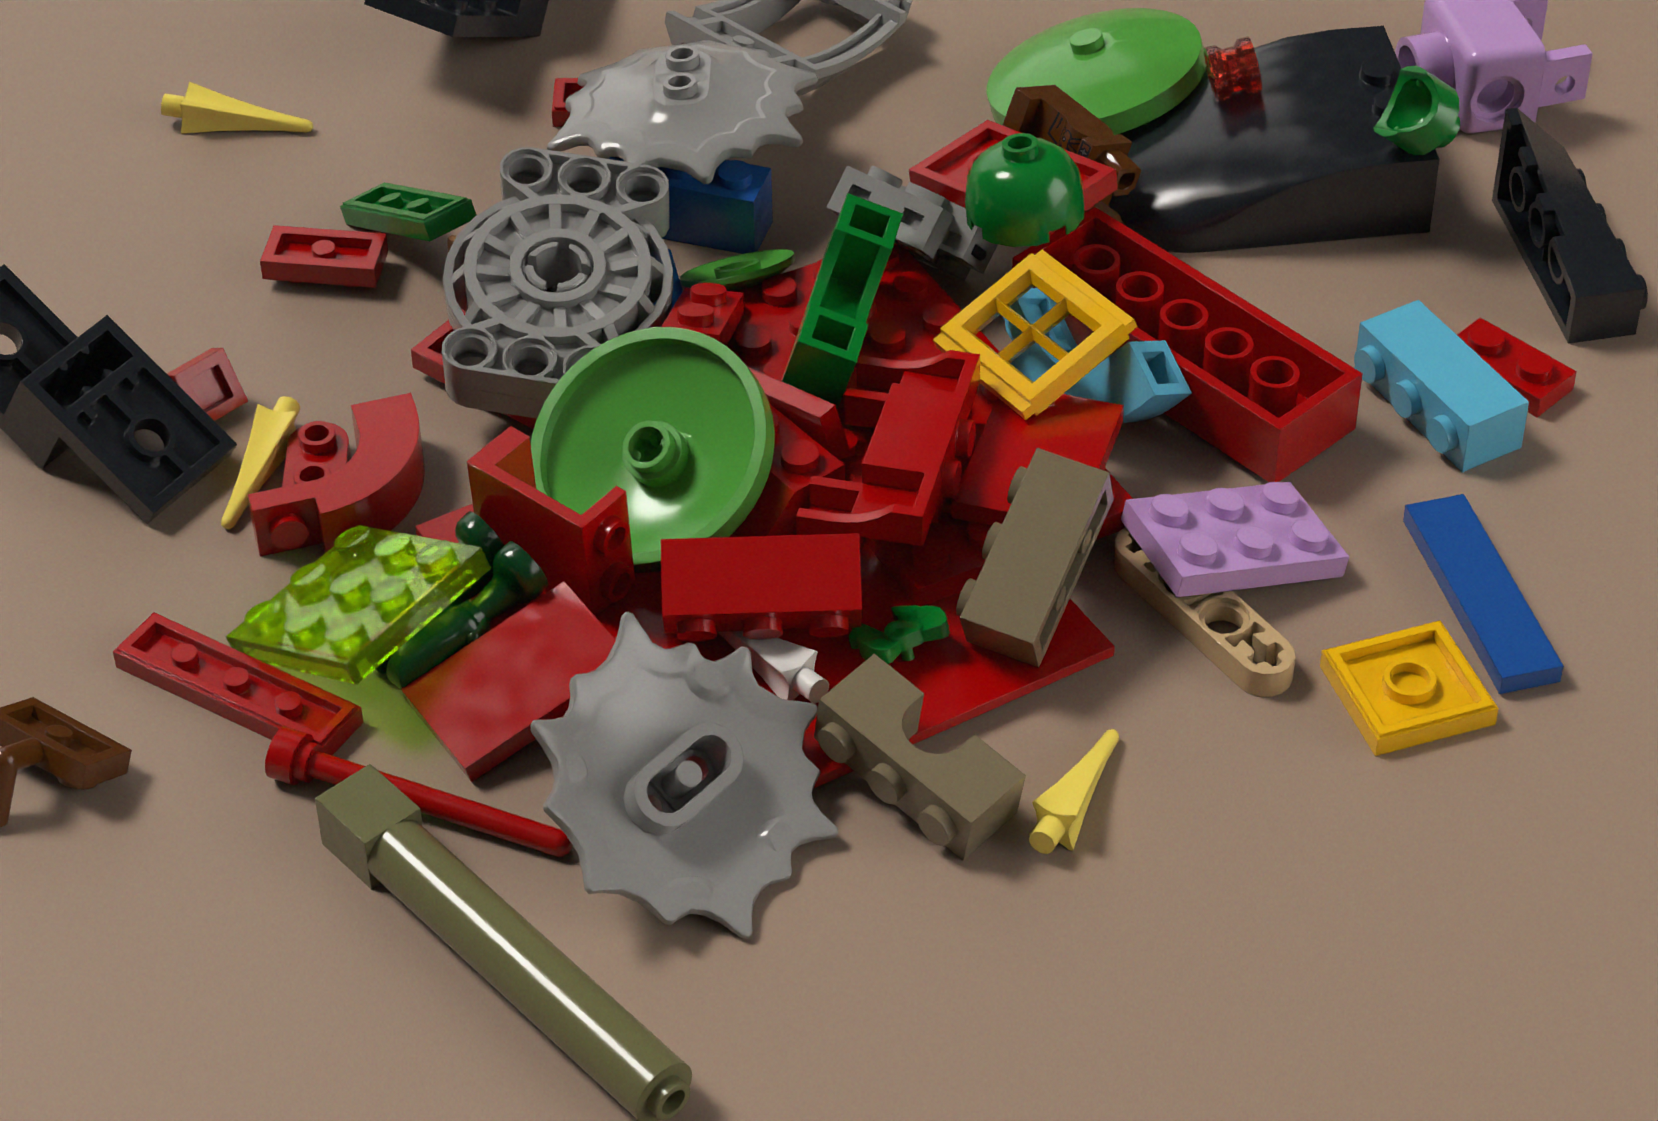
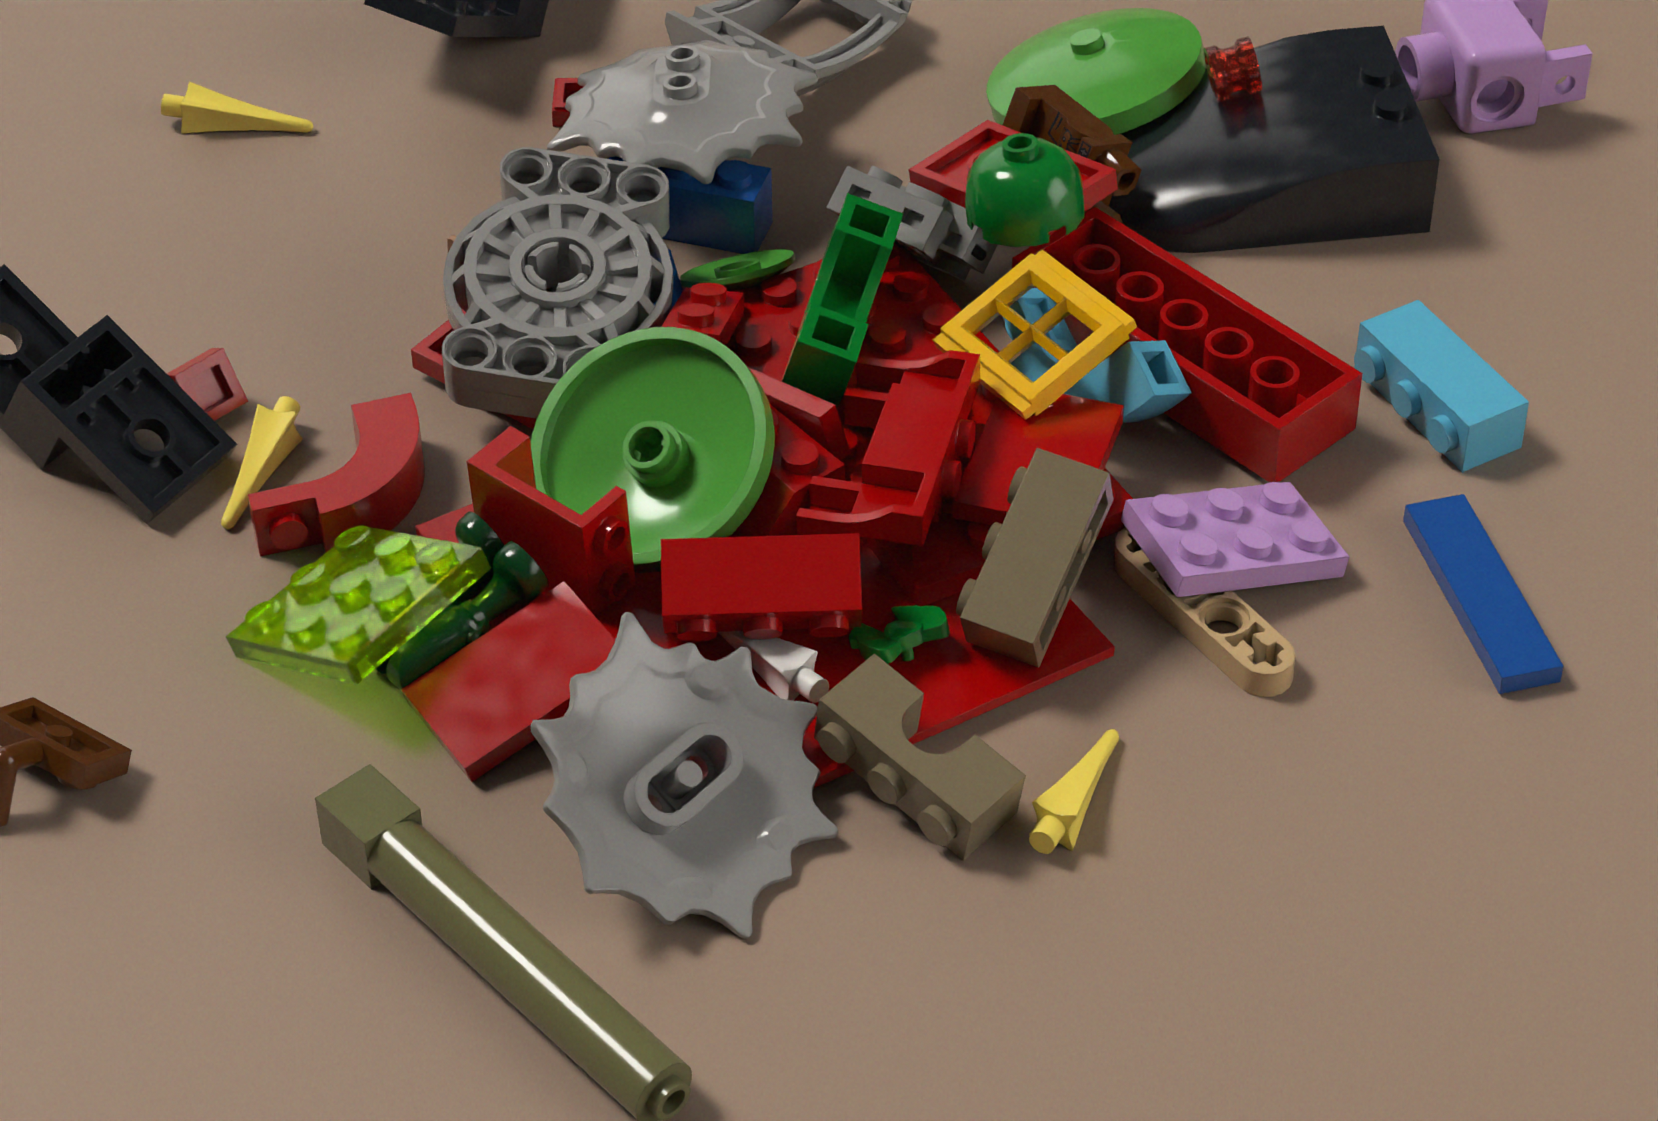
red tile [113,612,364,755] -> none
red plate [260,225,388,288] -> none
red piece [265,726,573,857] -> none
red plate [282,421,351,487] -> none
green tile [340,182,477,242] -> none
yellow tile [1320,620,1499,756] -> none
green piece [1373,65,1460,156] -> none
red plate [1457,317,1577,418] -> none
black wedge [1492,108,1648,344] -> none

